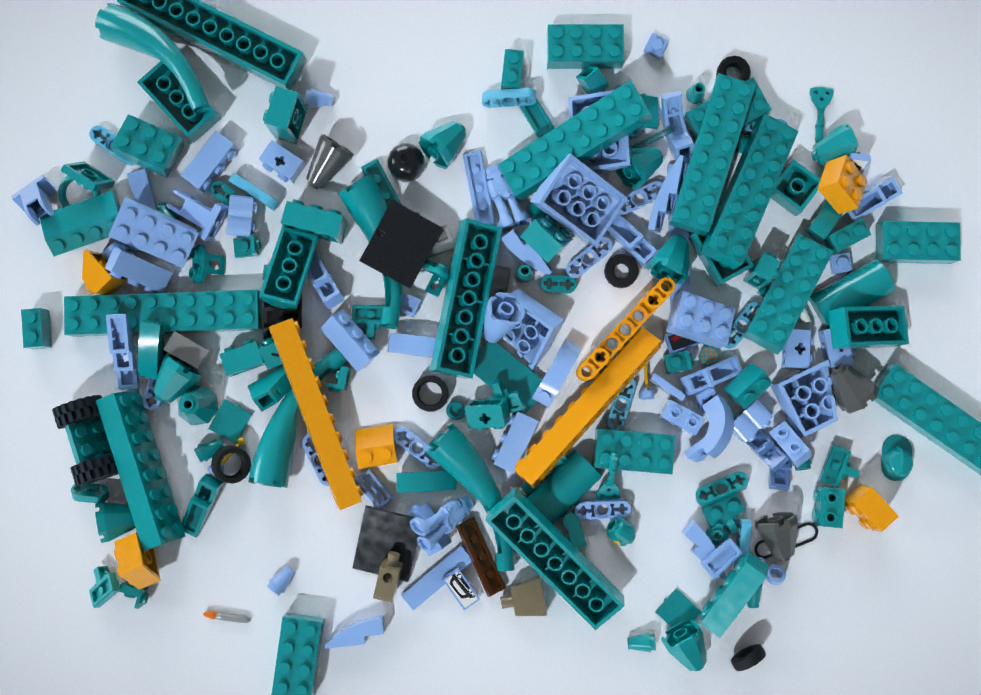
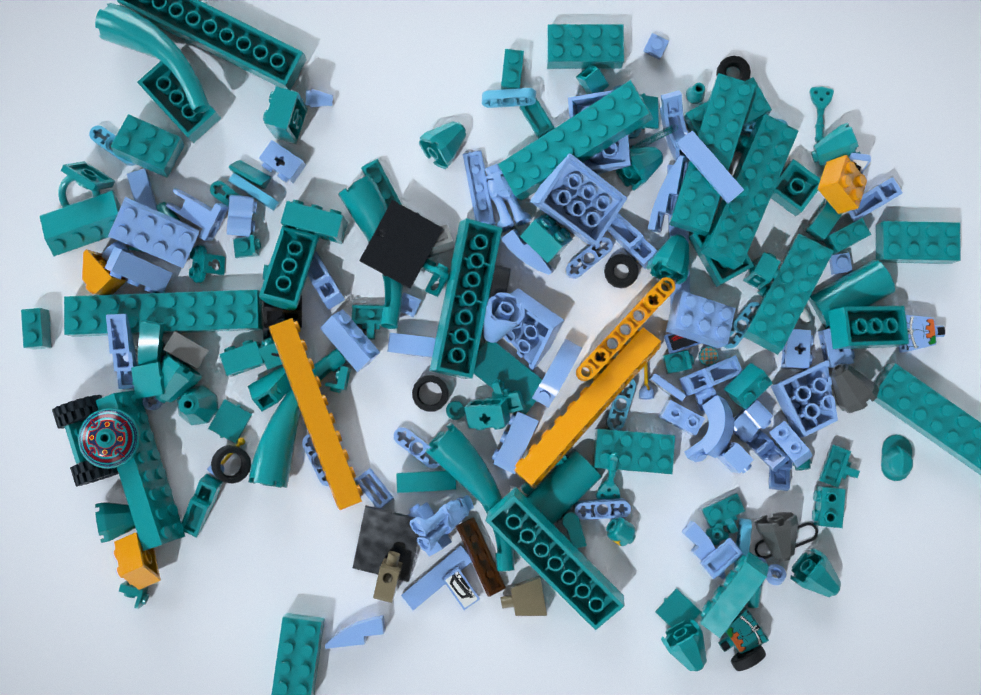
light blue piece [11,174,57,226] -> none
teal beam [70,483,109,503] -> none
teal hinge [89,566,120,608] -> none
light blue brick [181,130,238,193] -> none
teal cone [194,438,224,462] -> none
light grey piece [203,611,251,623] -> none
light blue cone [267,566,295,596] -> none
dark grey cone [306,134,354,189] -> none
light orange slope [355,424,399,469] -> none
black cylinder [387,143,425,182] -> none
teal cone [515,264,534,283] -> none
teal tile [526,204,544,223] -> none
teal beam [540,275,577,294] -> none
light blue beam [618,181,662,216] -> none
teal cone [627,632,656,652] -> none
teal beam [695,472,749,507] -> none
light orange brick [844,485,899,532] -> none
none -> dish [78,408,140,468]
none -> teal piece [131,362,165,399]
none -> teal slope [228,160,271,189]
none -> light blue tile [676,131,744,204]
none -> light blue brick [717,442,753,474]
none -> teal torso [718,607,769,654]
none -> teal cone [790,548,841,597]
none -> light blue torso [899,315,945,353]

